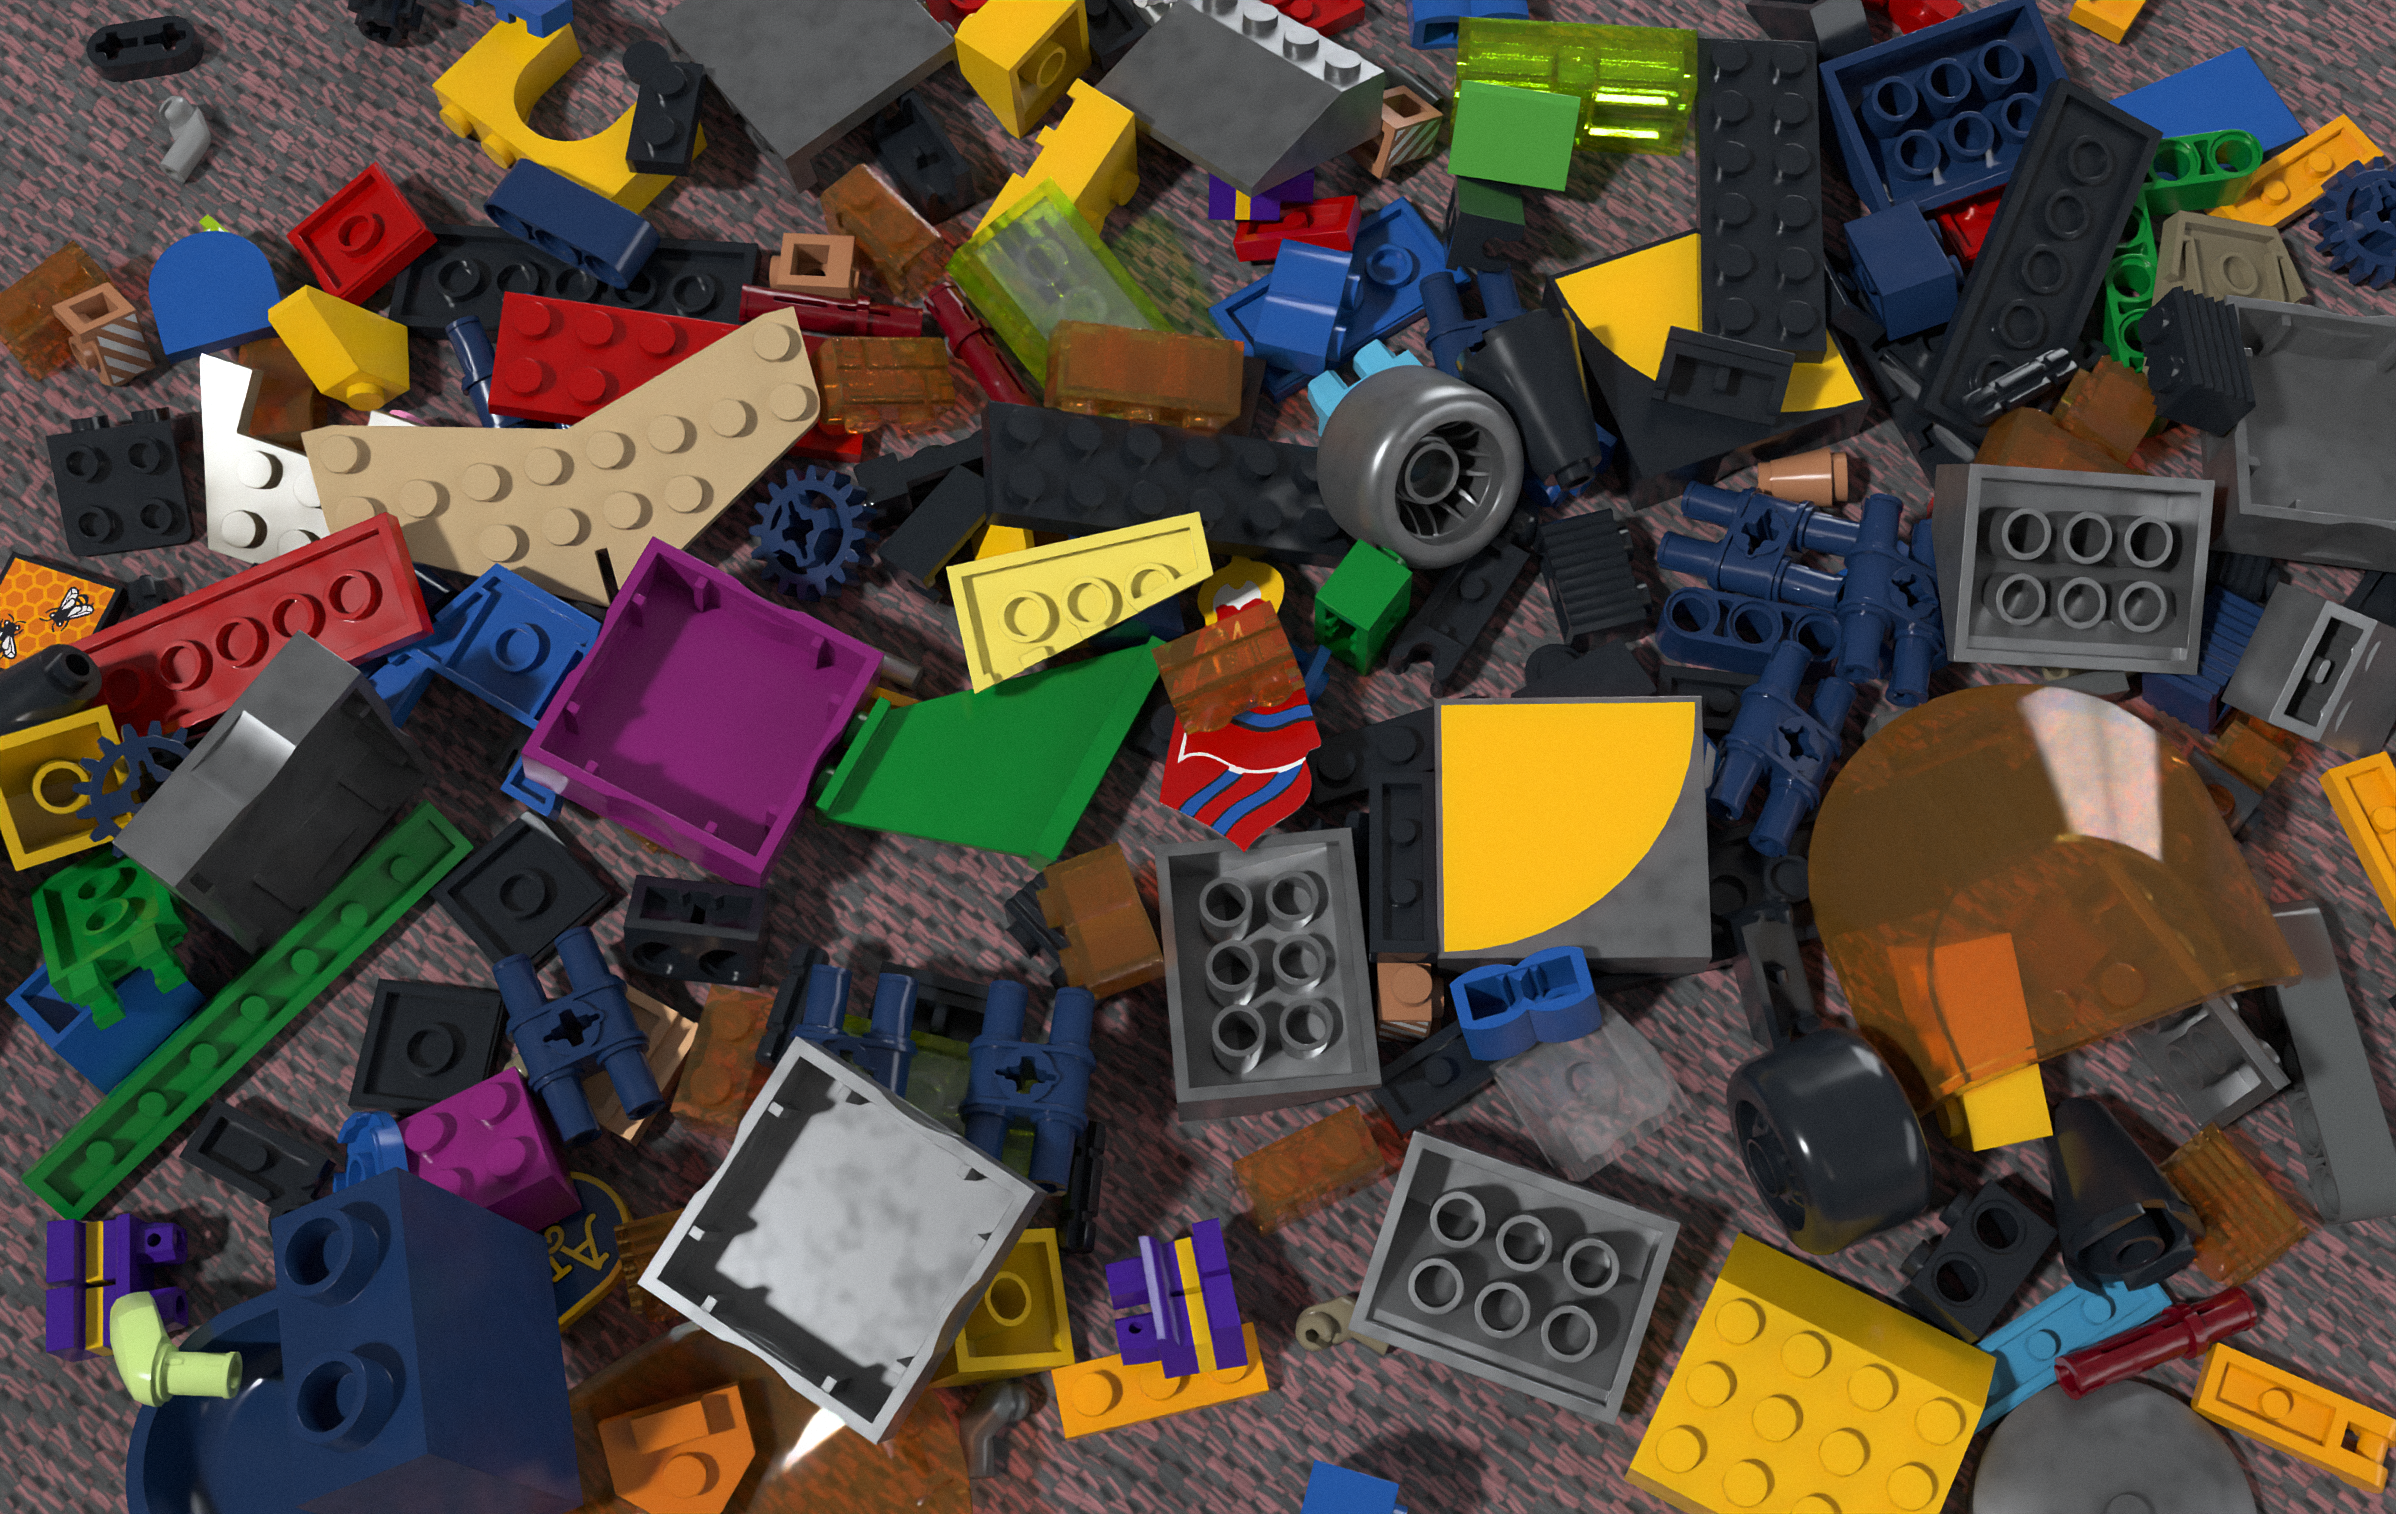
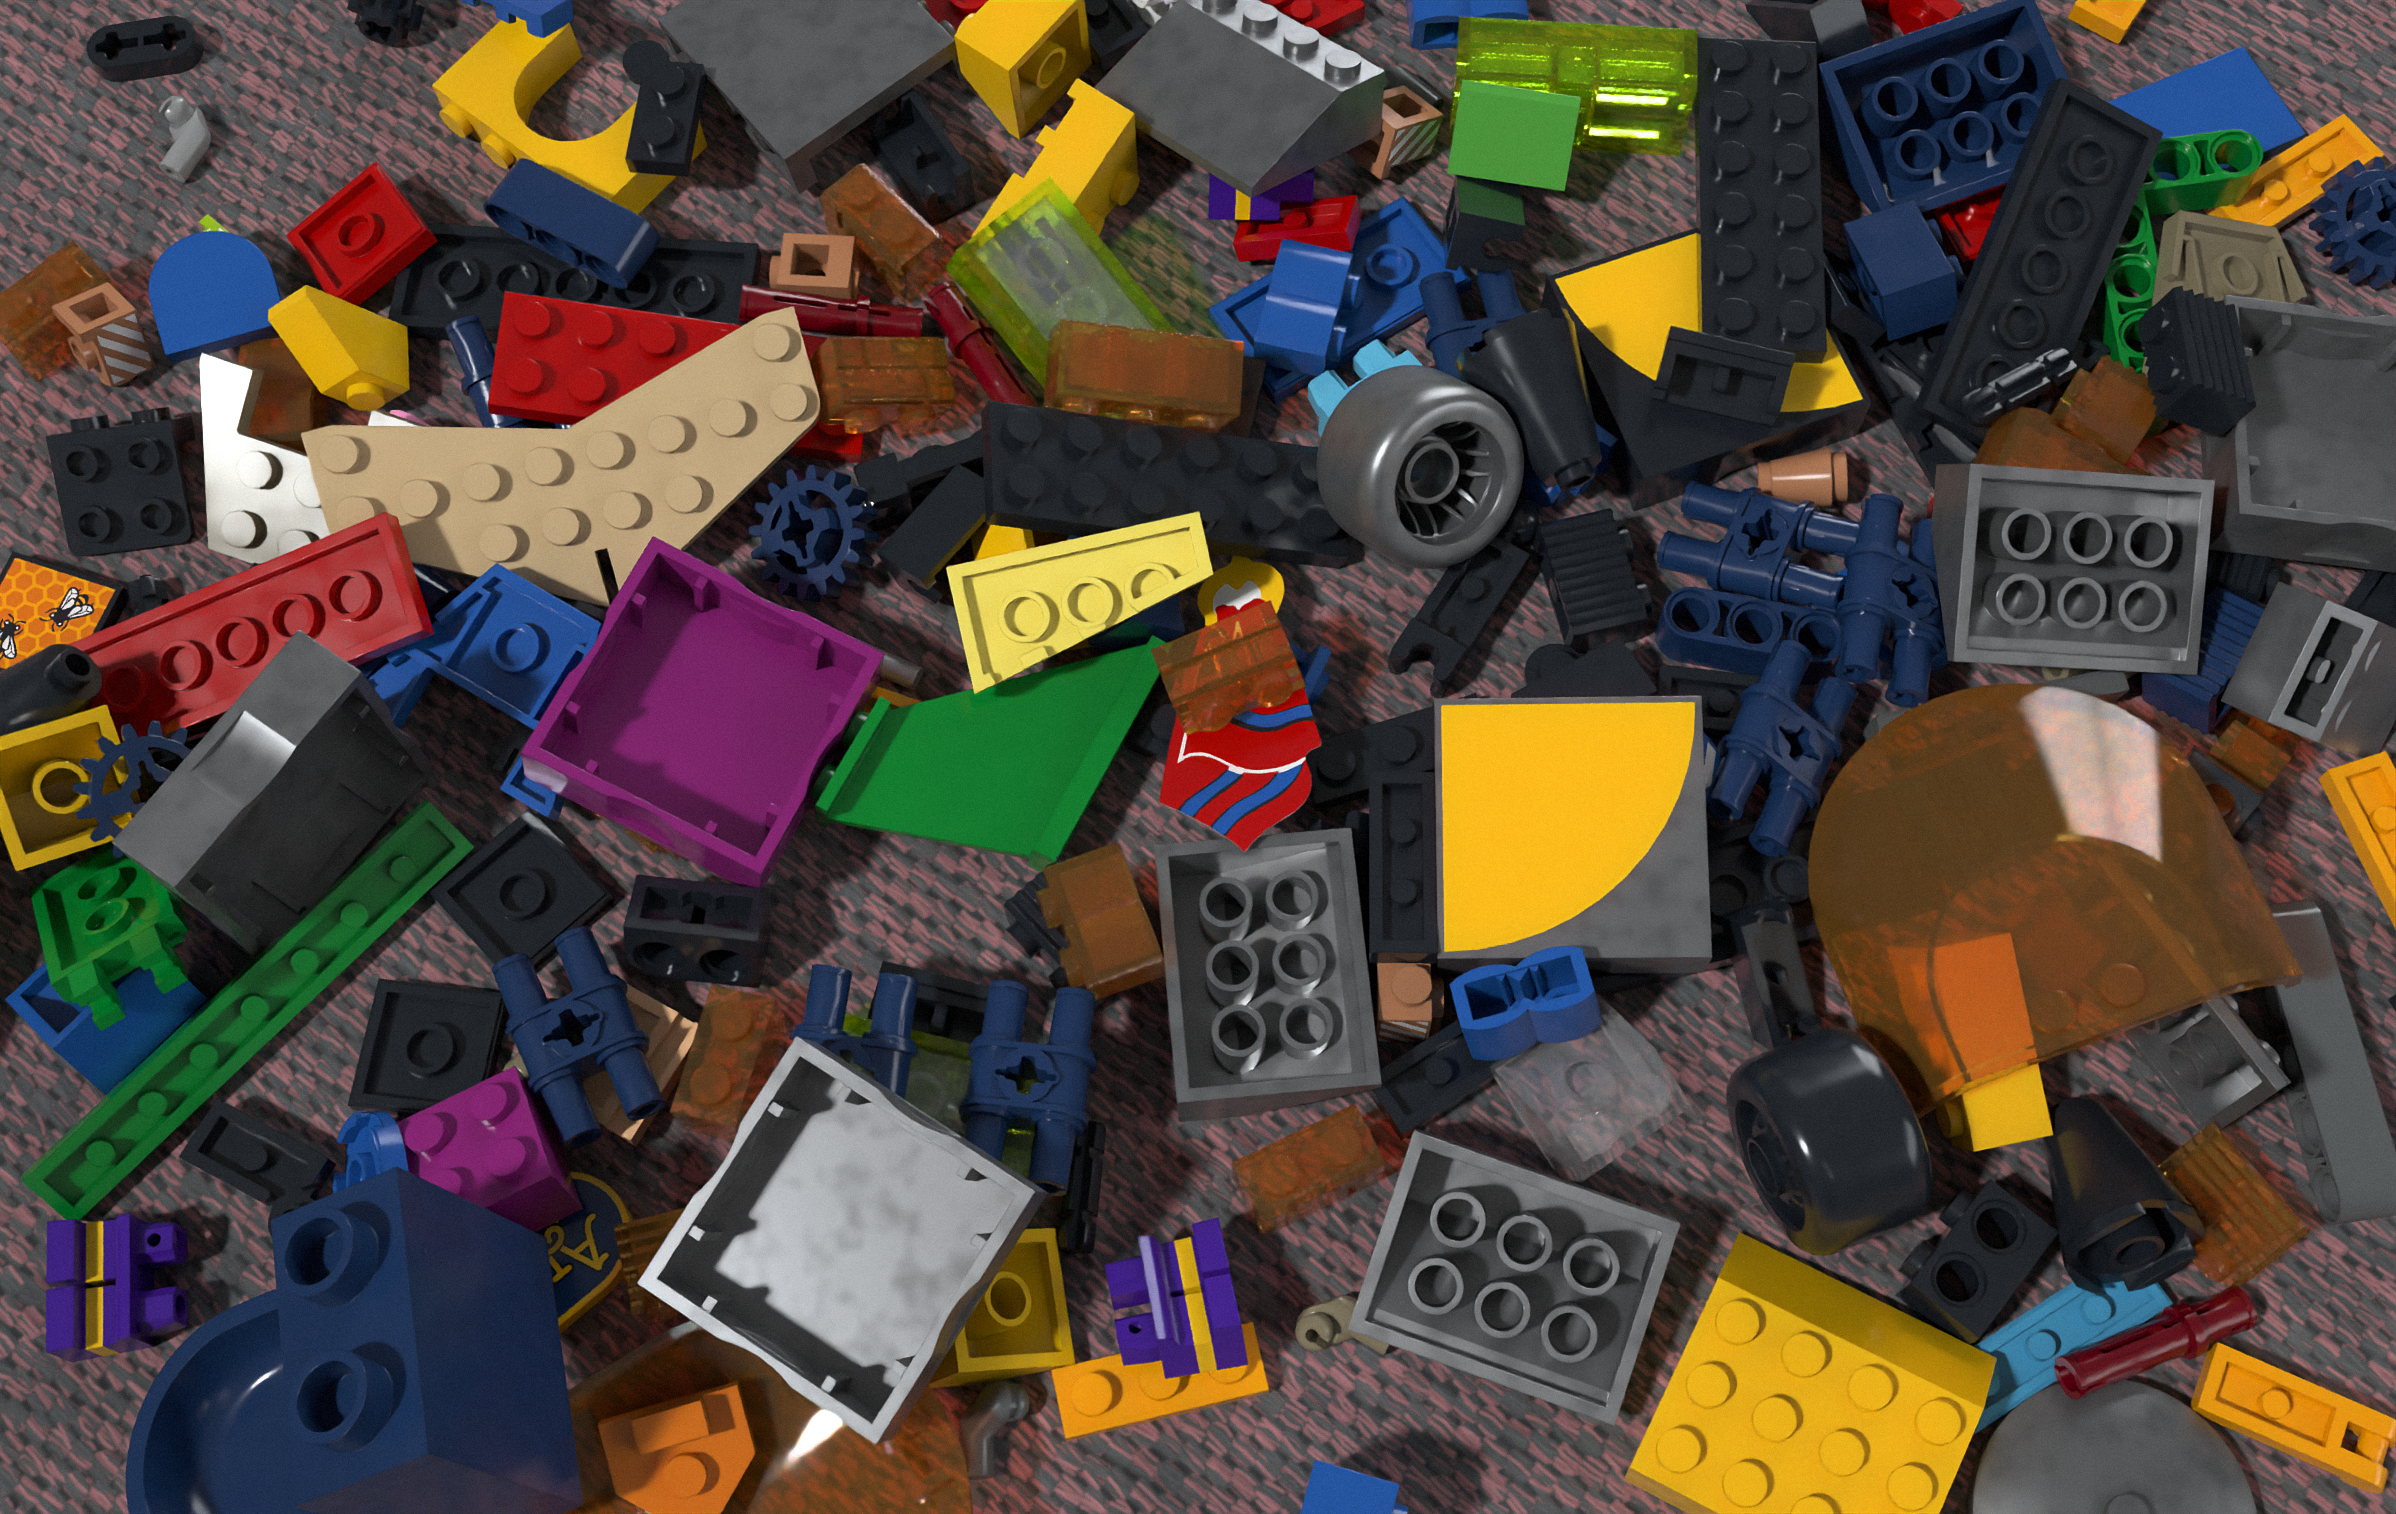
yellowish green arm [110,1291,242,1407] -> none
black axle [755,943,830,1071] -> none
green brick [1314,538,1413,677] -> none

